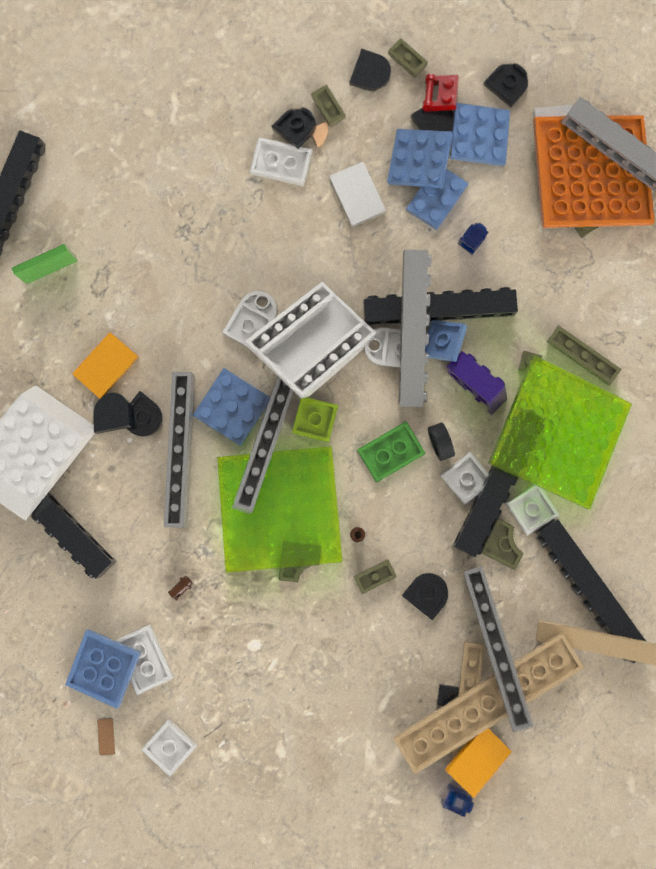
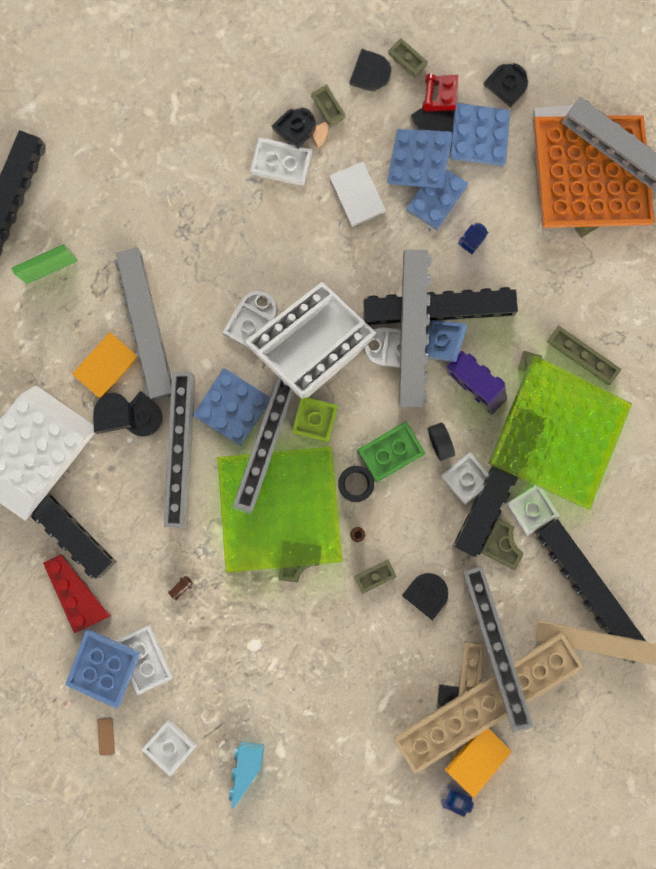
none -> red wing [43,554,111,634]
none -> light grey brick [114,247,172,401]
none -> medium azure slope [229,742,264,808]
none -> black tyre [338,466,375,502]

